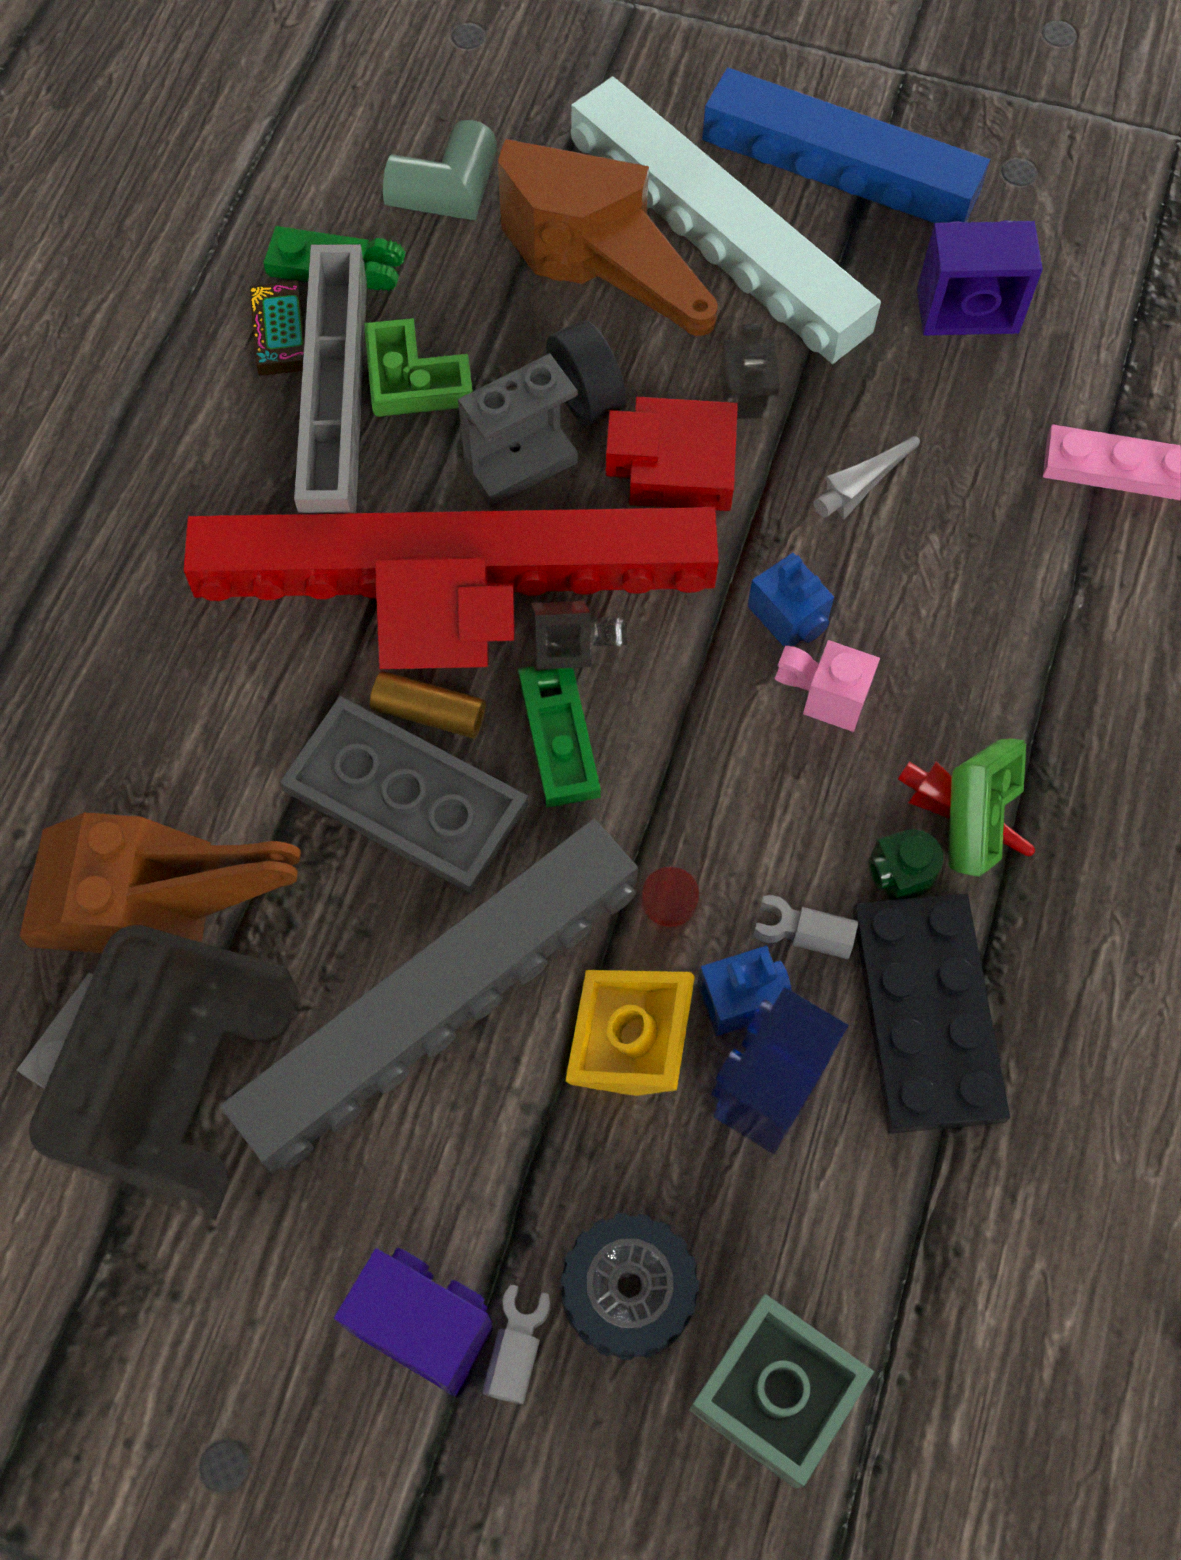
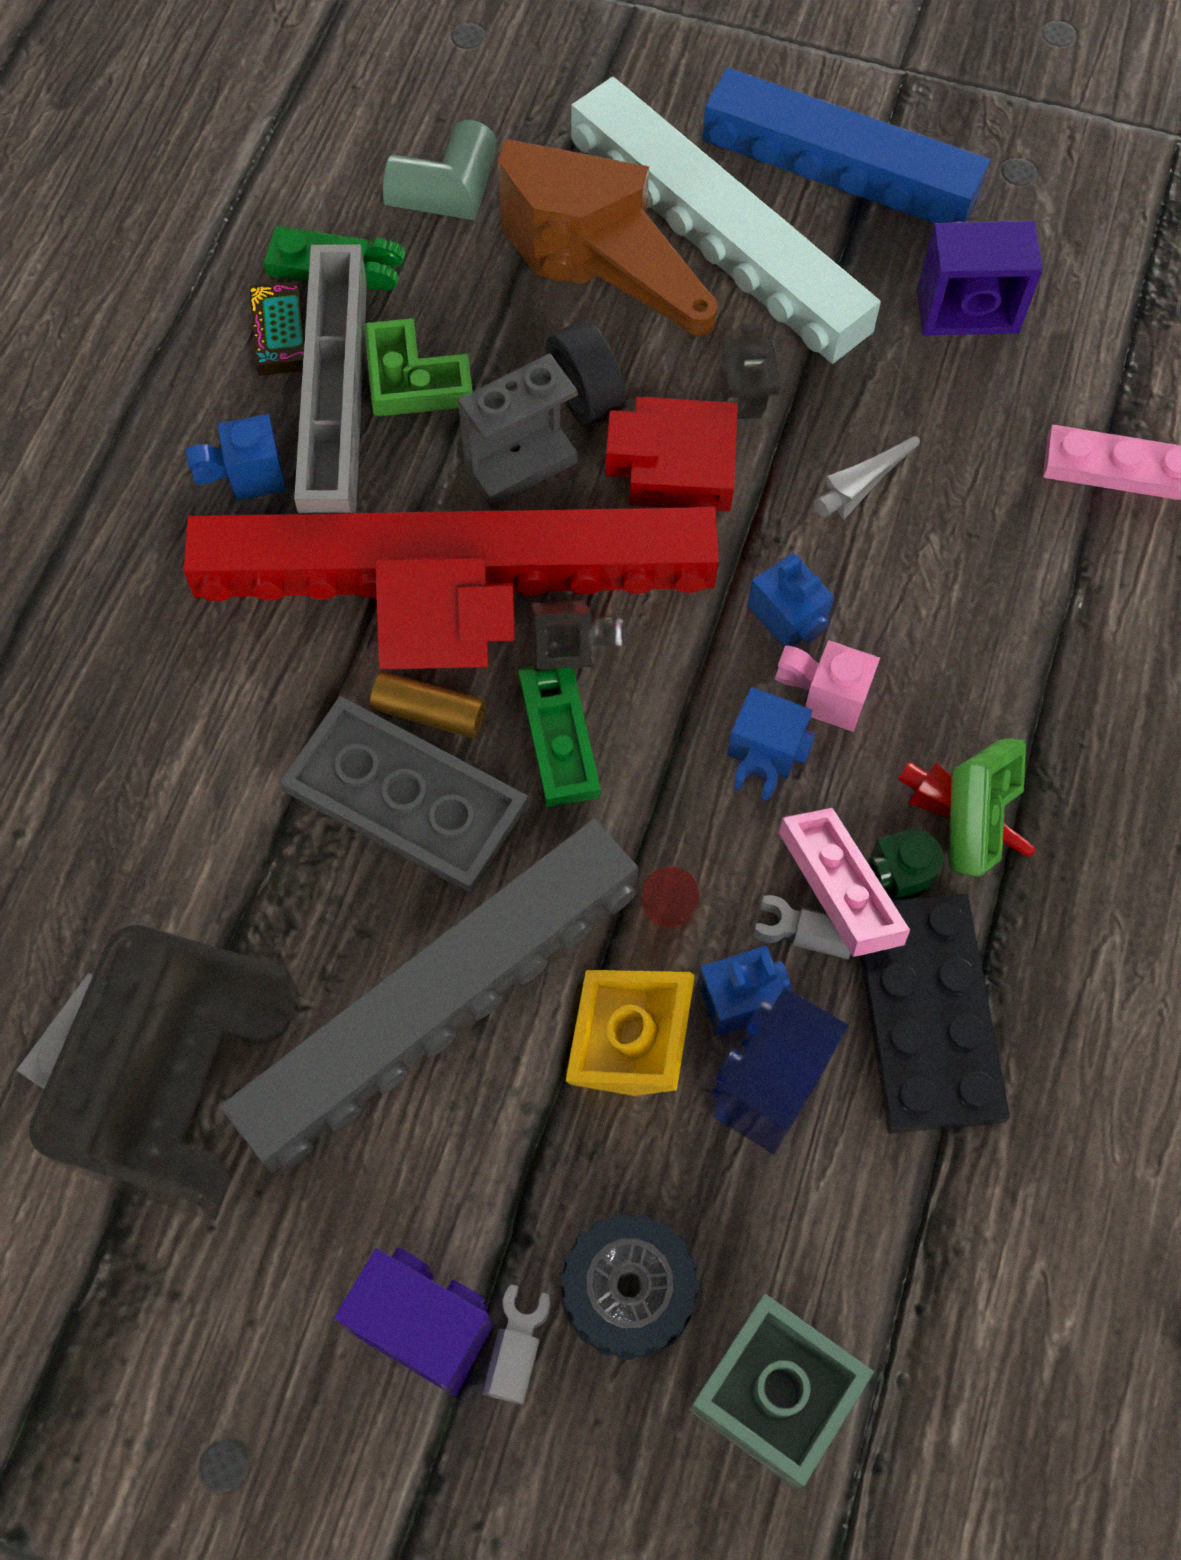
dark orange slope [19,812,301,961] -> none
none -> blue brick [185,414,287,501]
none -> blue brick [727,687,817,801]
none -> bright pink plate [779,808,910,957]

